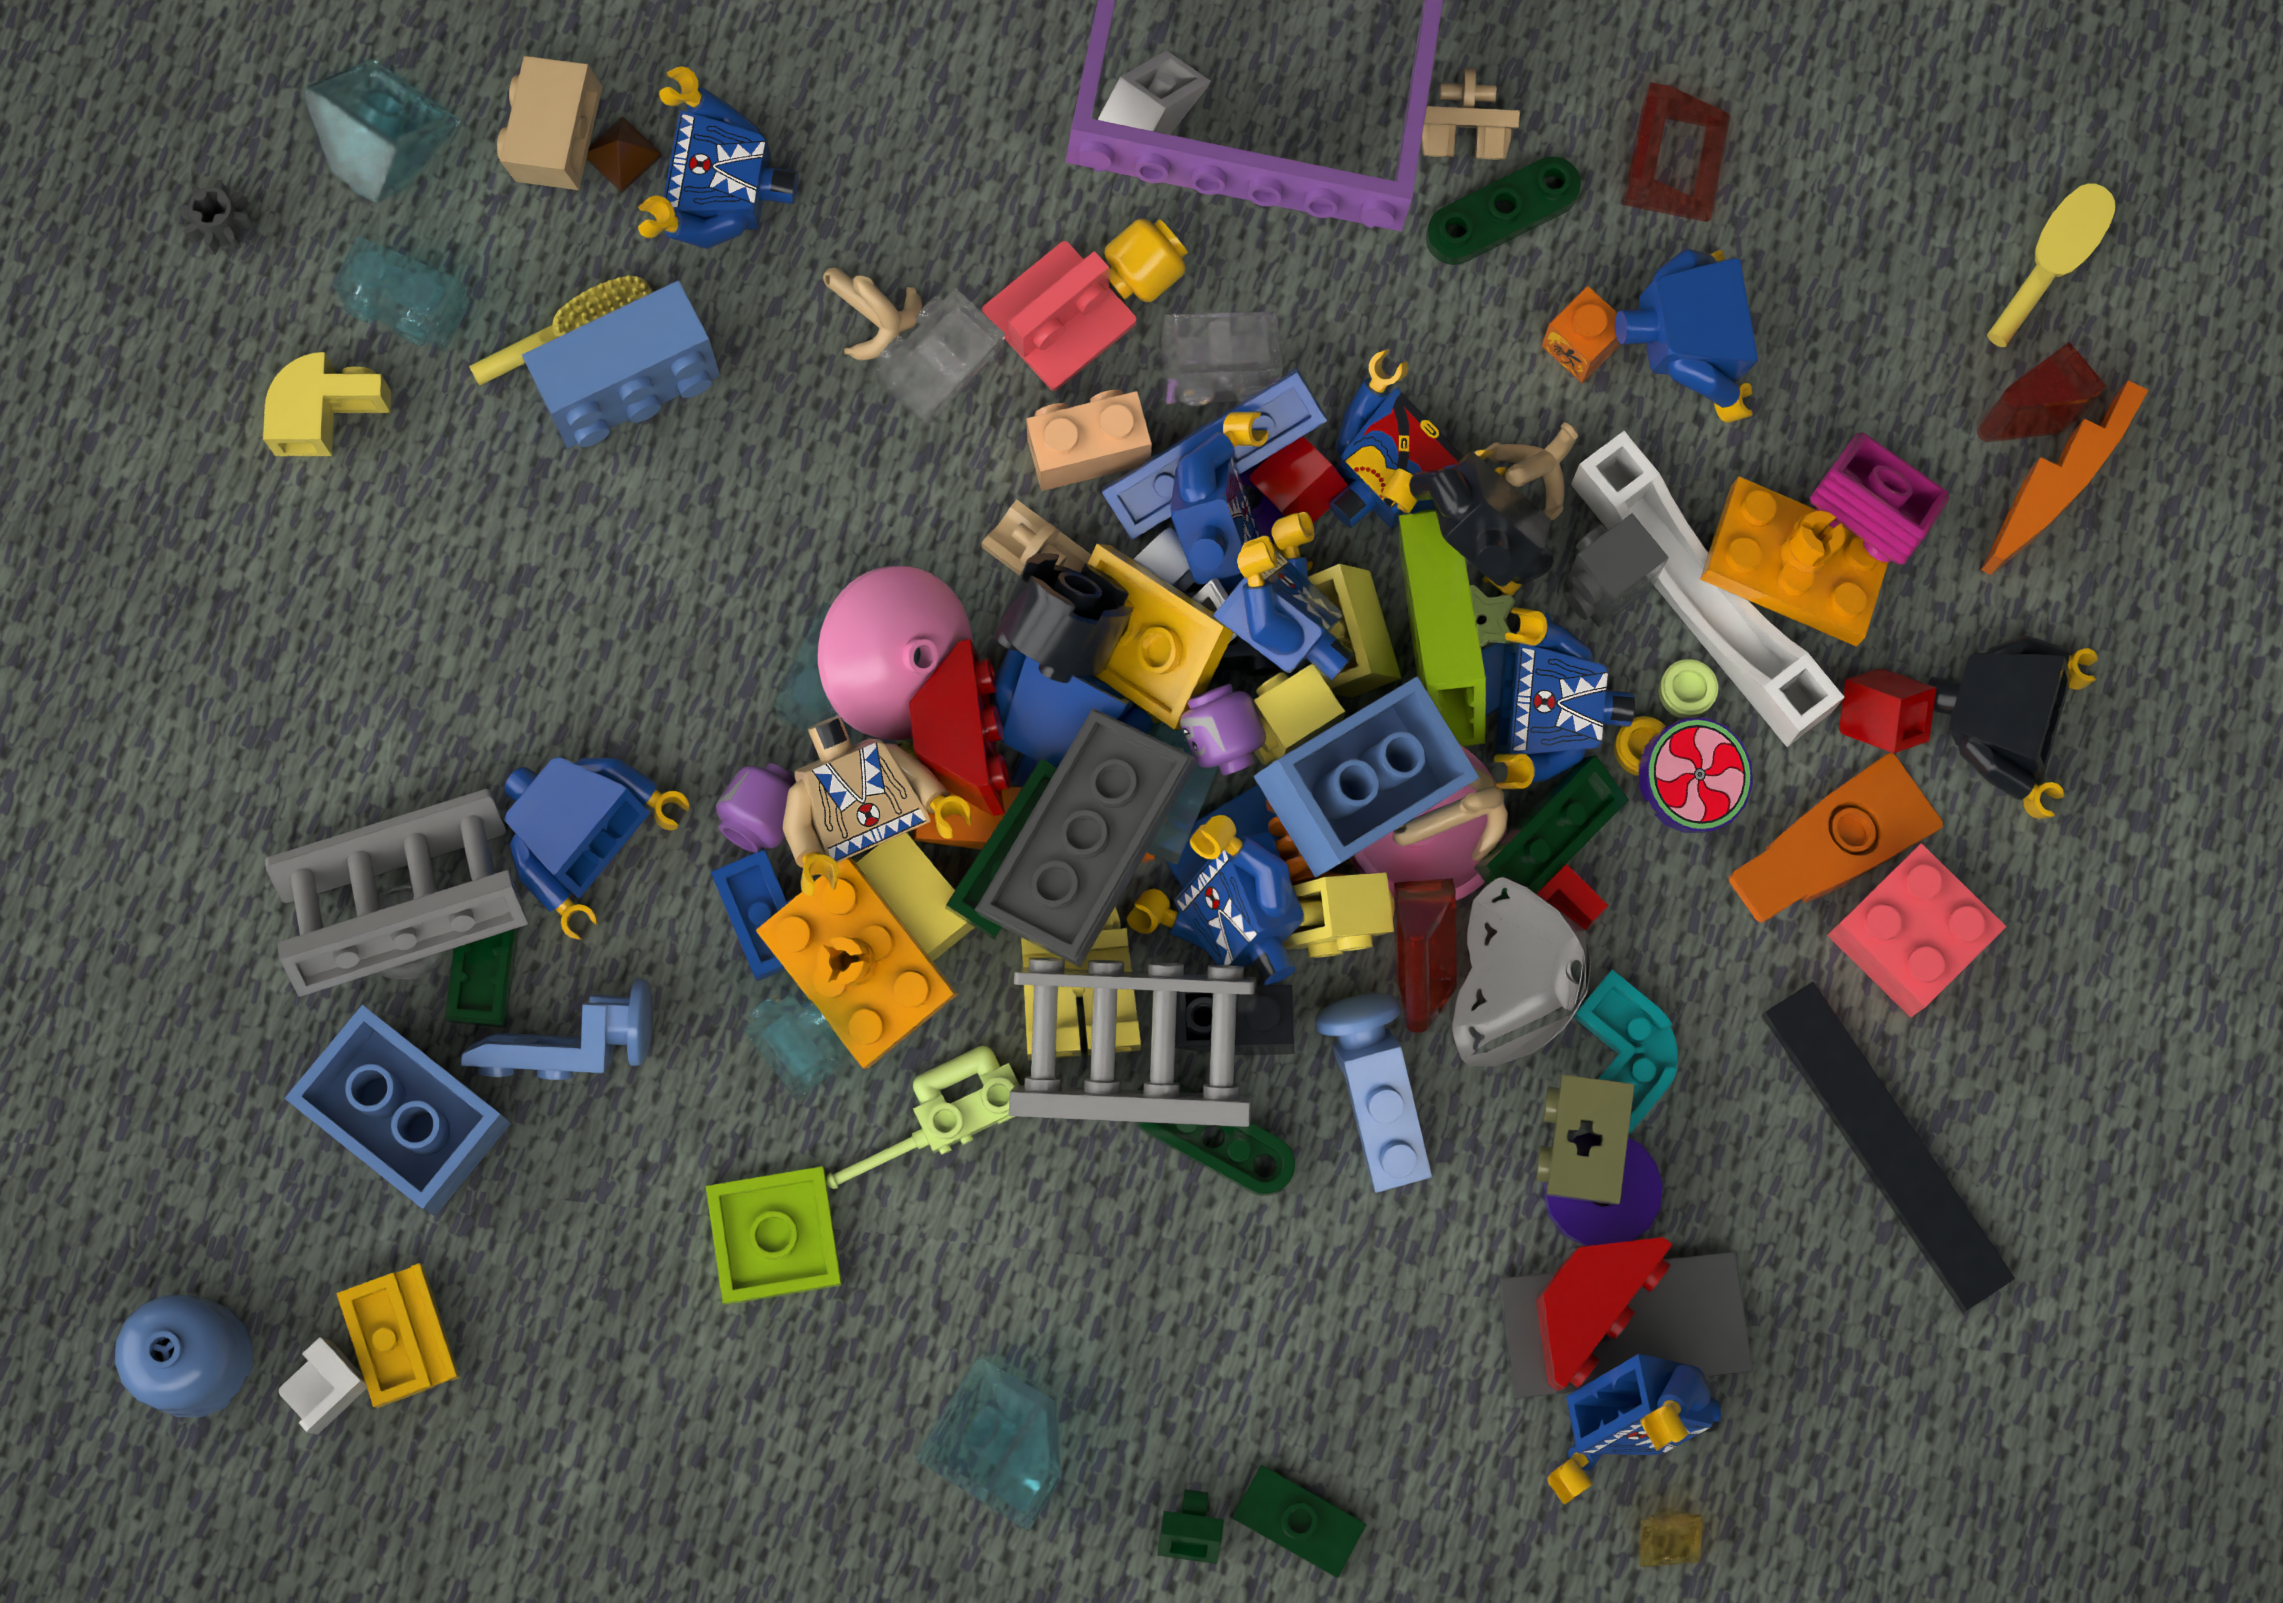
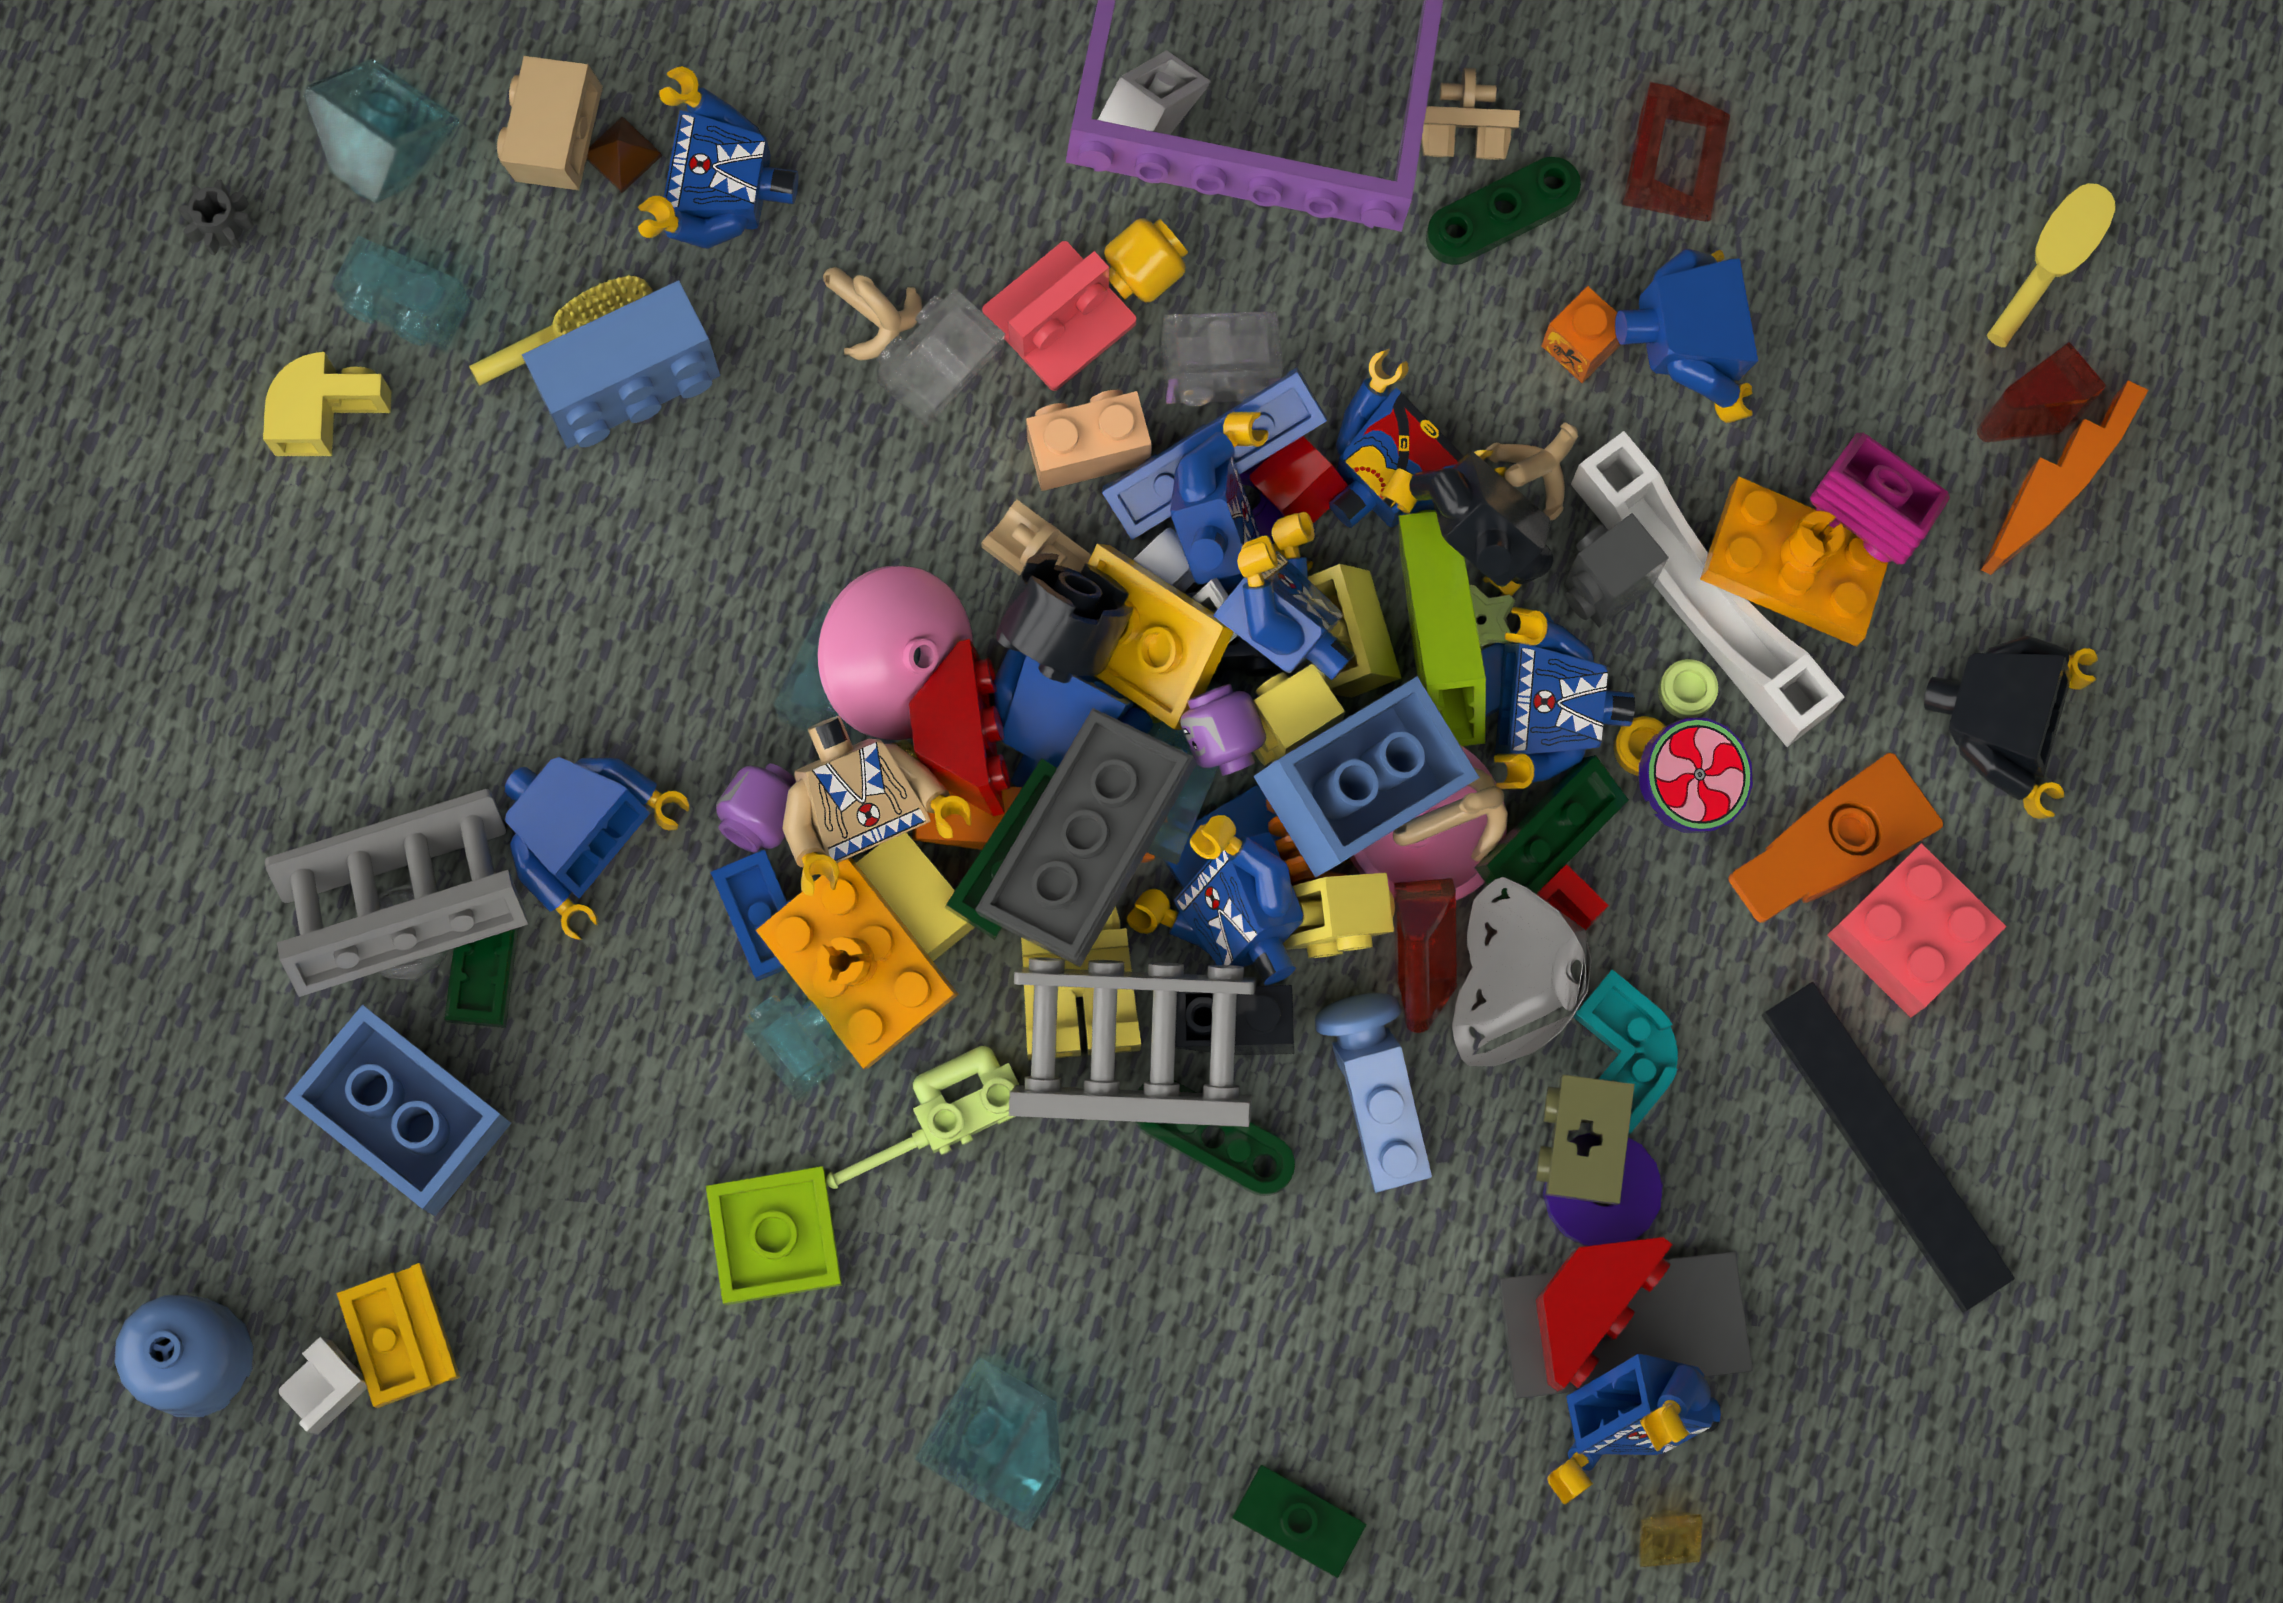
medium blue piece [461,978,653,1080] -> none
dark green tile [1157,1489,1224,1564] -> none
red panel [1839,669,1937,753] -> none

